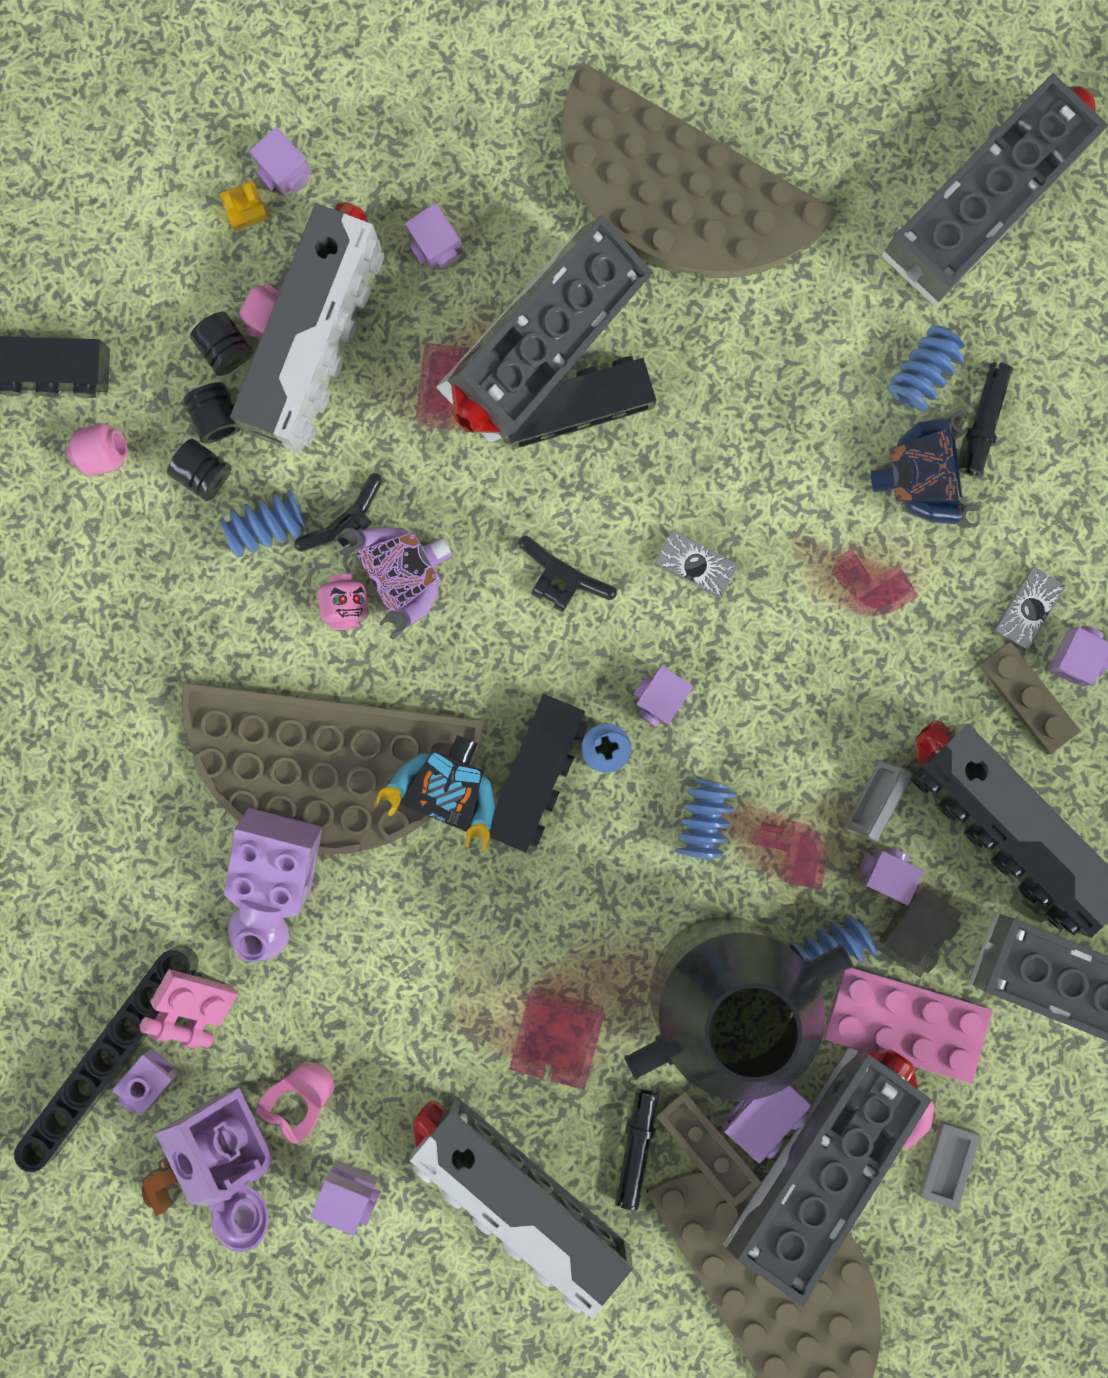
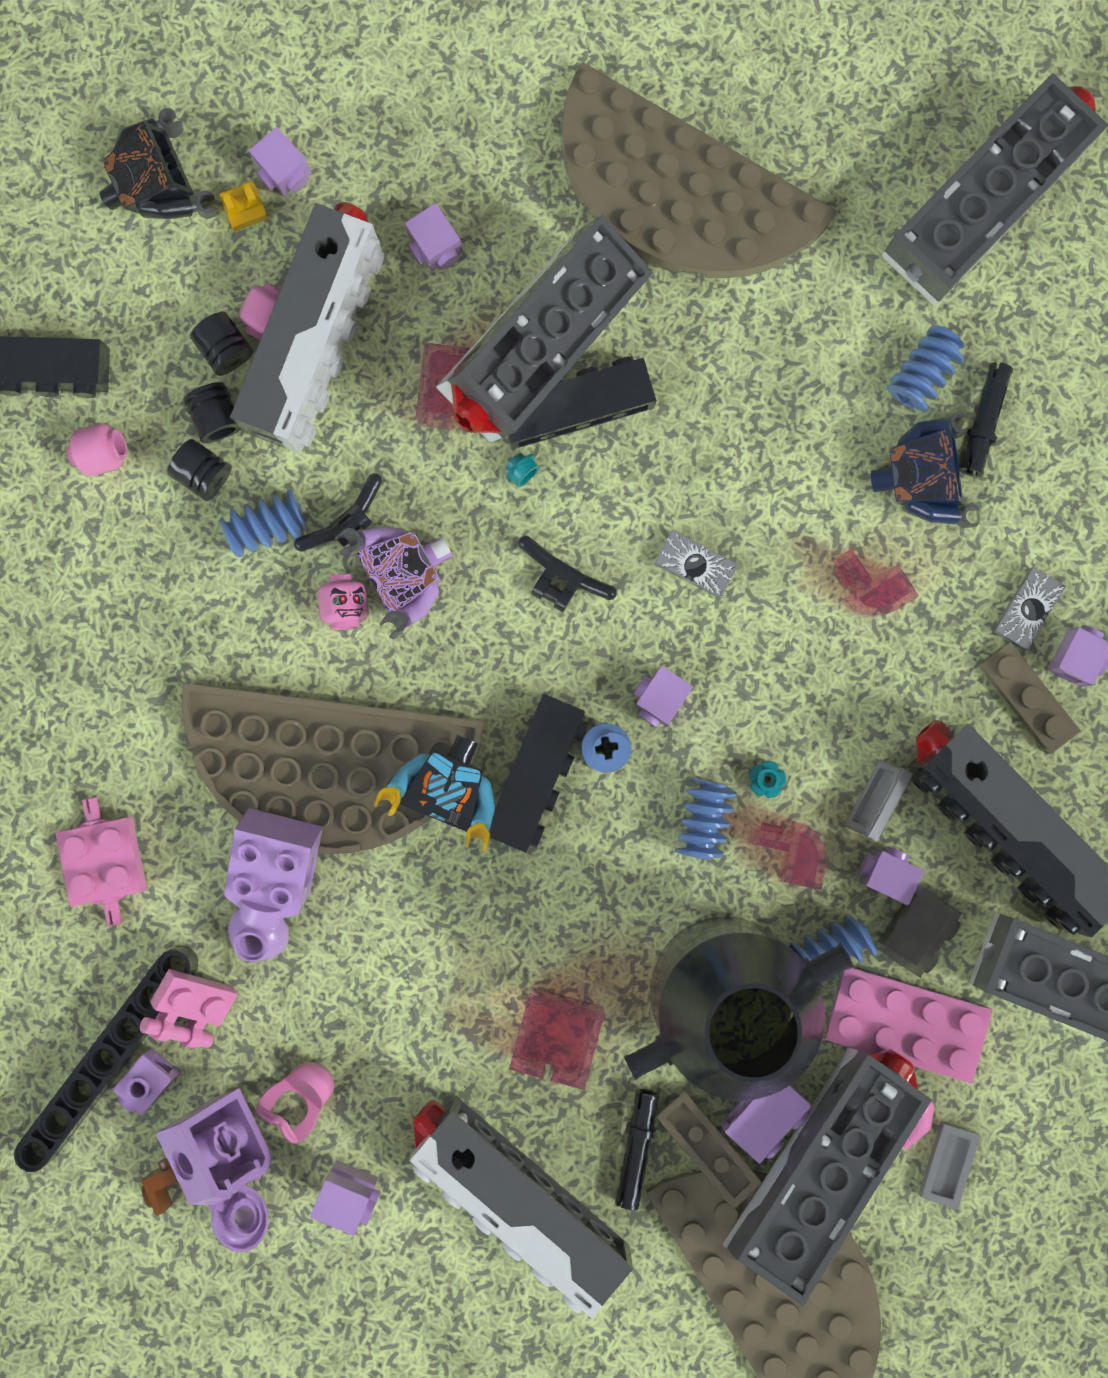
none -> bright pink plate [55,797,147,926]
none -> black torso [99,108,218,219]
none -> teal plate [505,453,540,487]
none -> teal plate [749,761,786,798]

